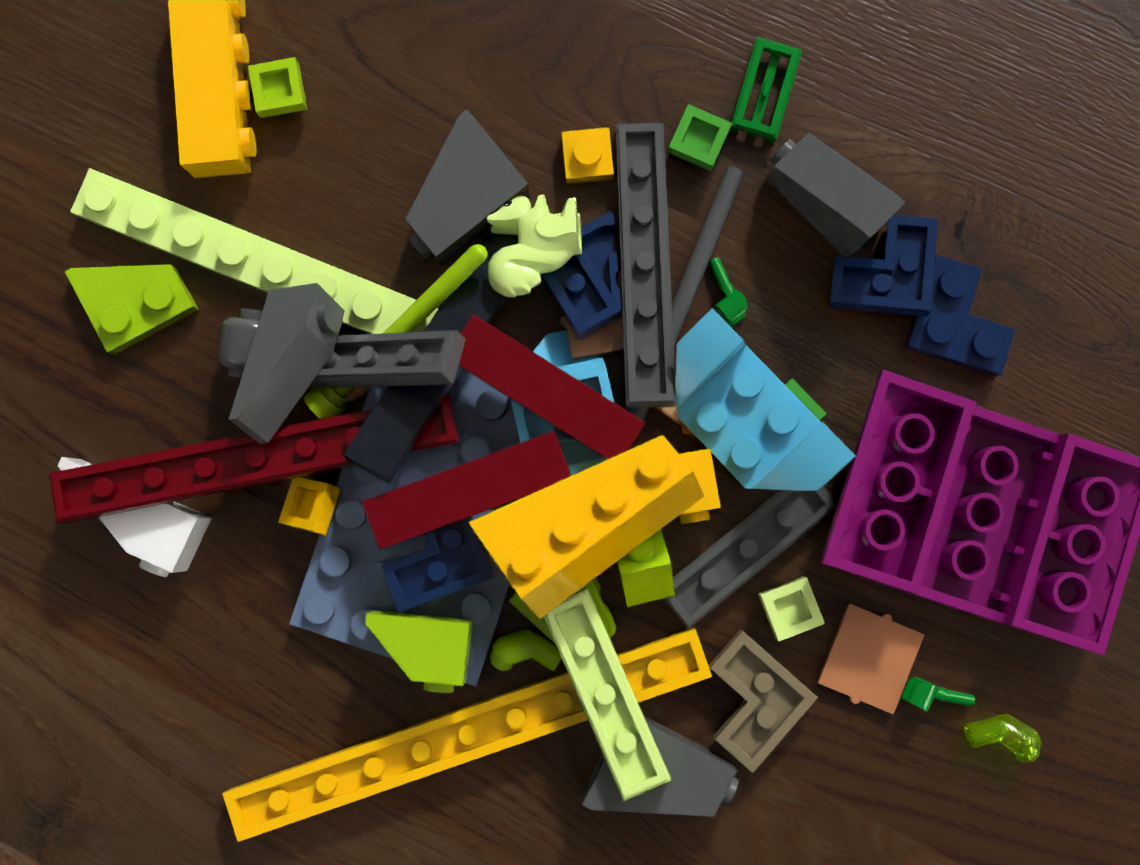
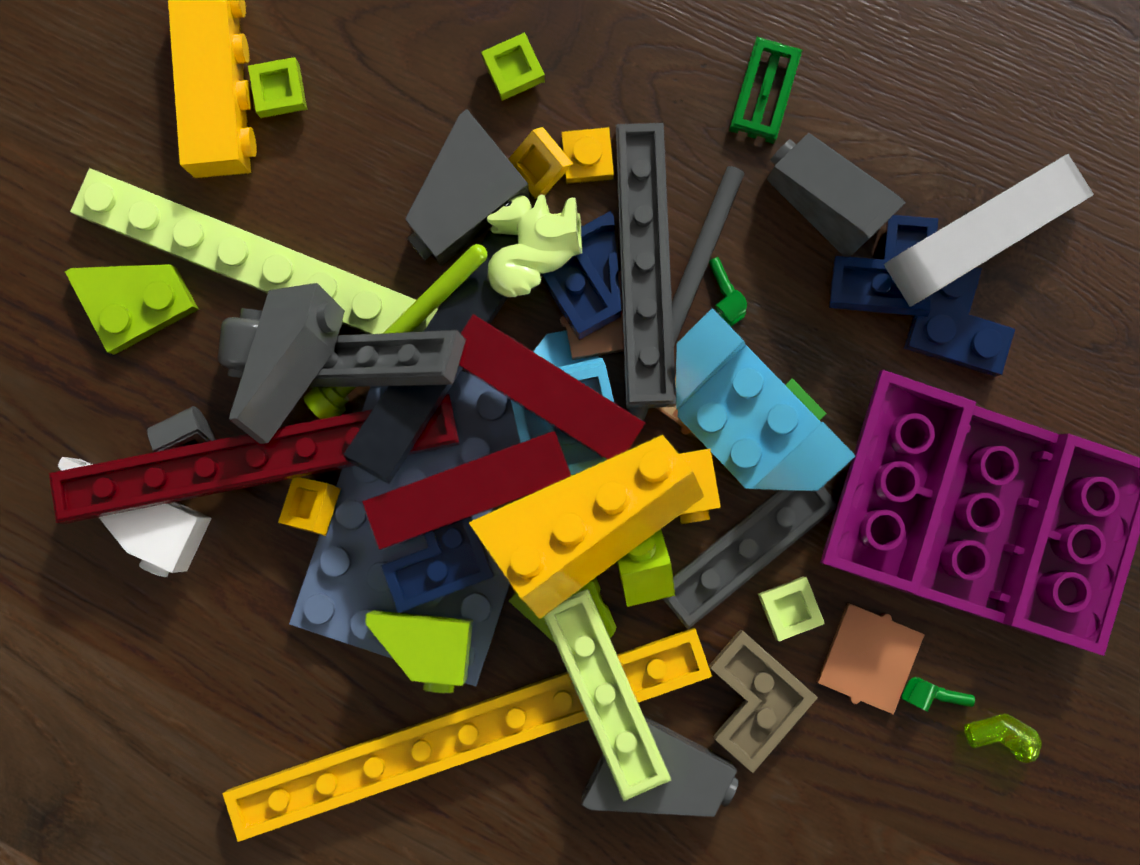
lime arm [489,629,562,672] -> none
bright green plate [667,104,732,172] -> none
none -> dark grey brick [147,406,216,452]
none -> lime plate [481,32,545,101]
none -> yellow plate [508,127,573,199]
none -> beam [884,154,1094,307]

